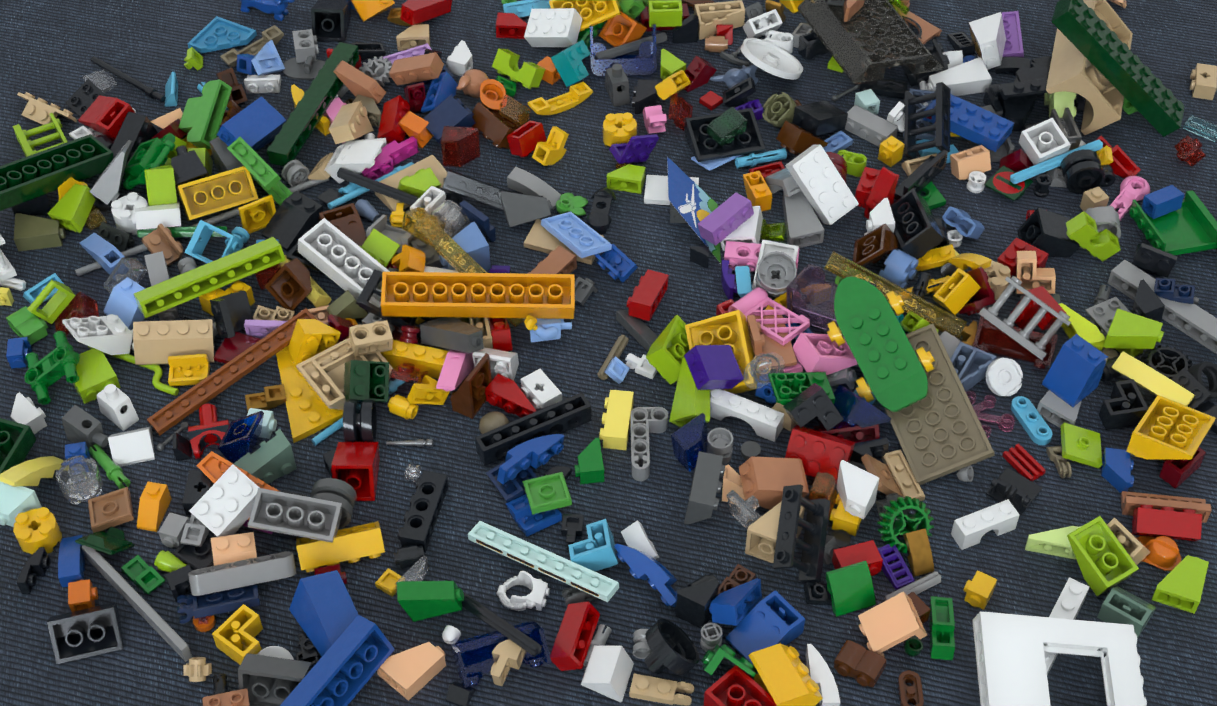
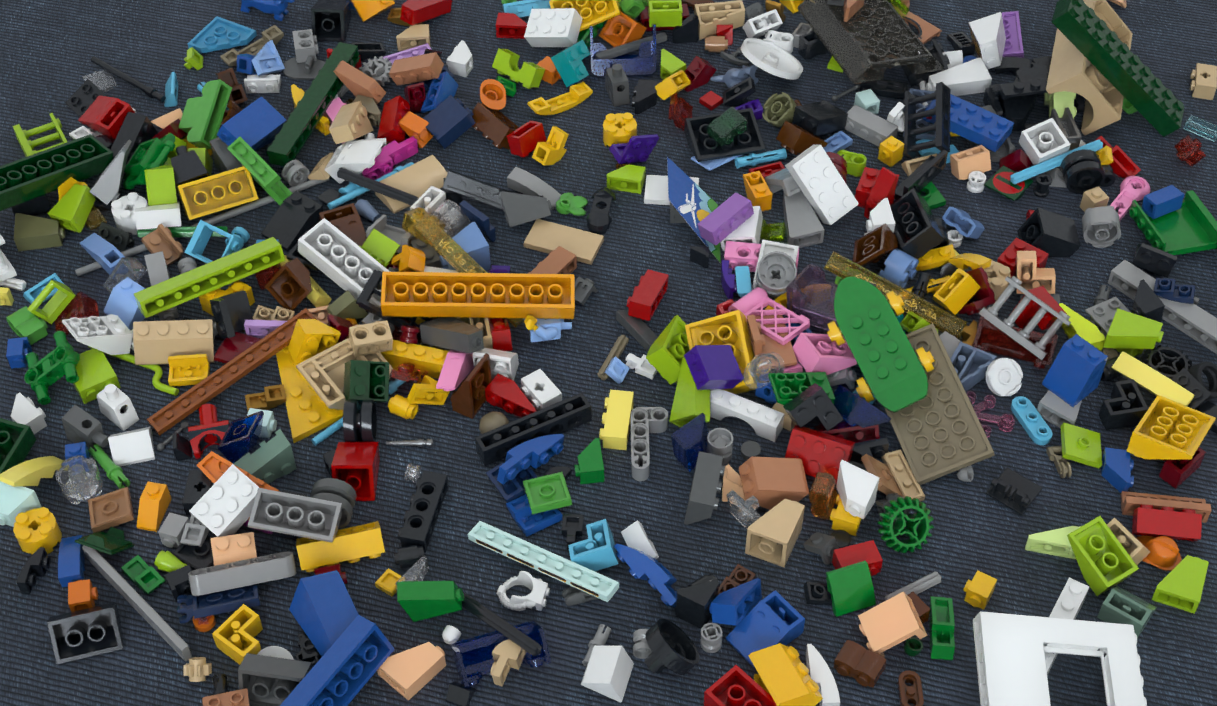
tan bracket [17,92,78,125] -> none
yellow slope [238,195,276,234] -> none
yellow piece [389,203,408,227] -> none
lime slope [398,167,441,198] -> none
clear red slope [441,126,481,167] -> none
nougat hair [456,69,489,98] -> none
clear orange piece [498,95,531,127] -> none
light blue tile [541,212,612,258] -> none
red brick [549,601,600,671] -> none
blue bracket [594,244,638,283] -> none
tan hinge [629,674,694,706] -> none
bright pink brick [643,105,667,134] -> none
green bracket [701,644,756,677] -> none
black fence [773,484,830,583] -> none
dark purple slope [878,544,915,590] -> none
pearl gold slope [904,529,934,577] -> none
white arch [951,499,1019,550] -> none
red tile [1002,443,1046,482] -> none
lime arch [1066,211,1121,261] -> none

